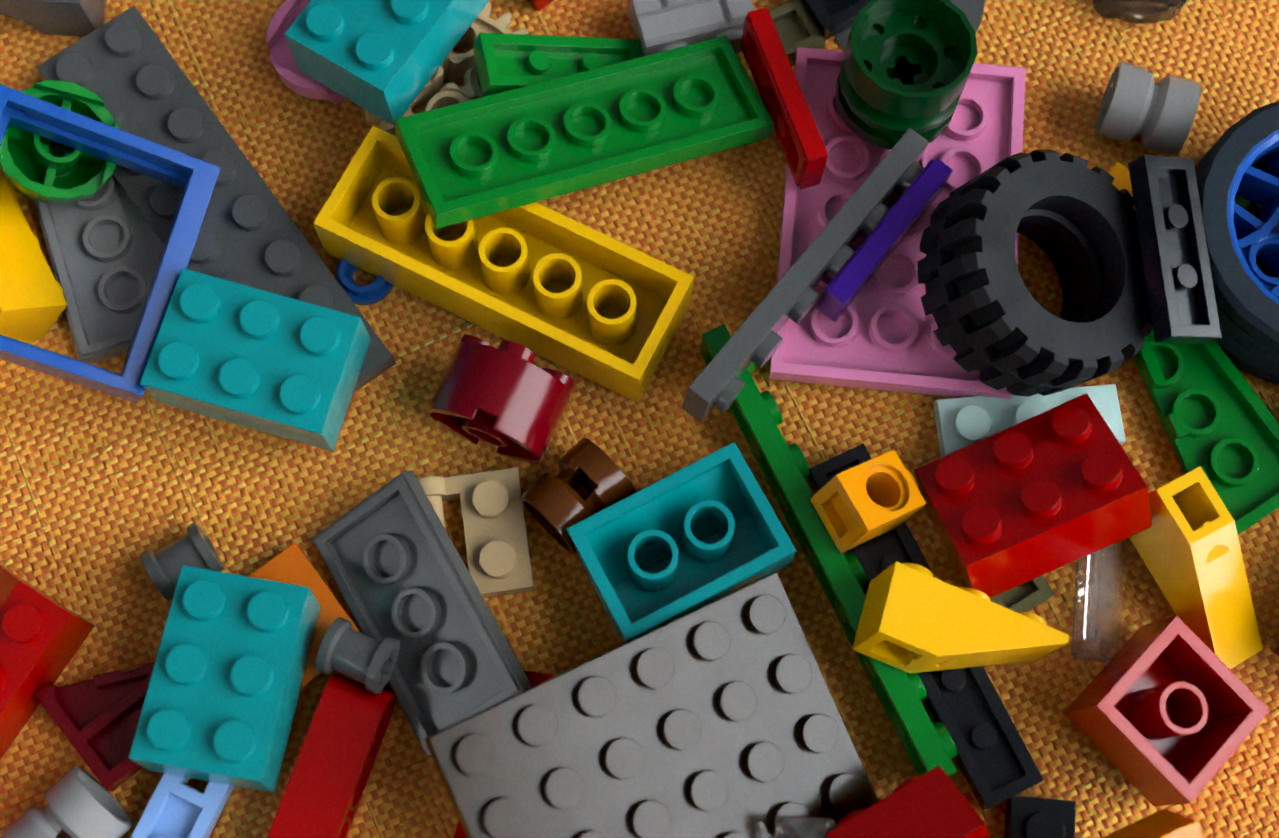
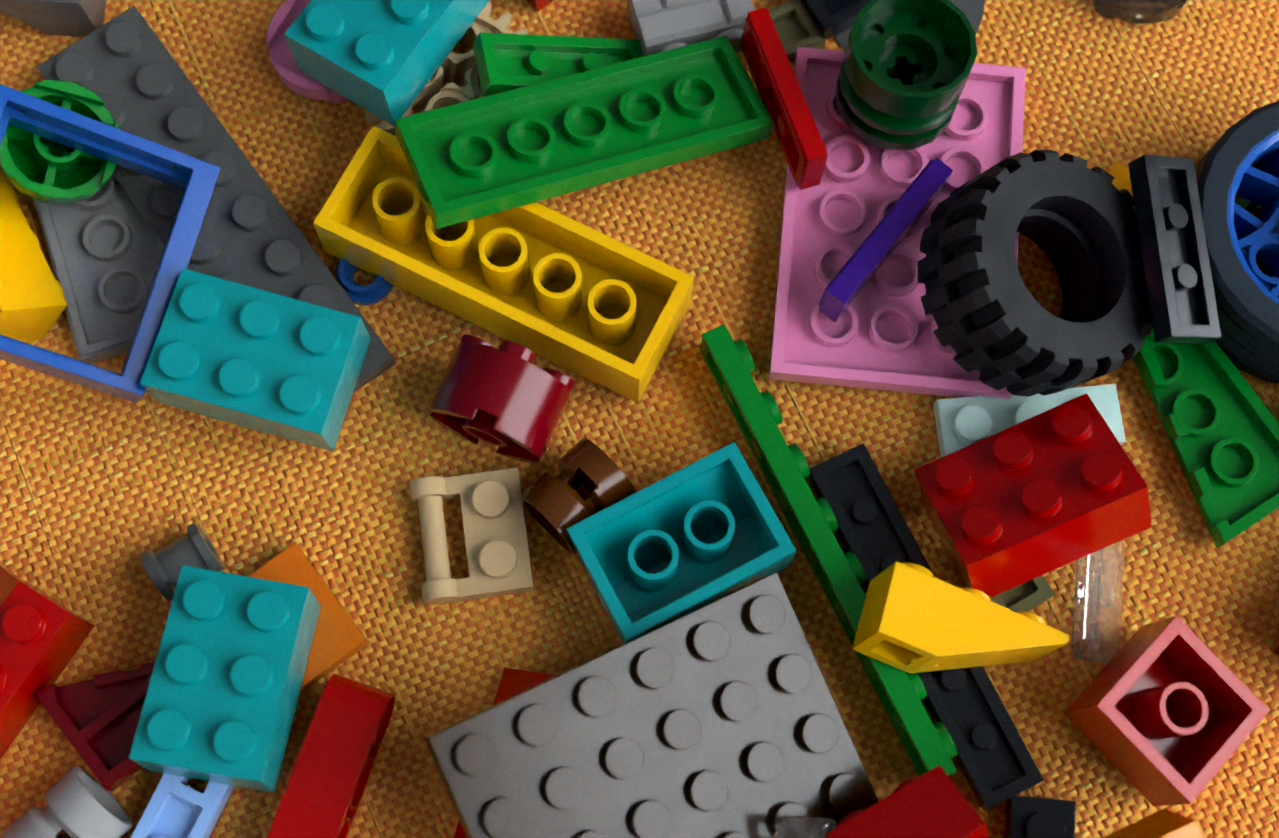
dark grey tile [312,472,532,755] -> none
dark grey bush [316,617,400,695] -> none
dark grey plate [682,128,929,423] -> none
light orange brick [809,449,926,554] -> none
light grey wheel [1095,61,1201,156] -> none
yellow slope [1129,466,1263,669] -> none

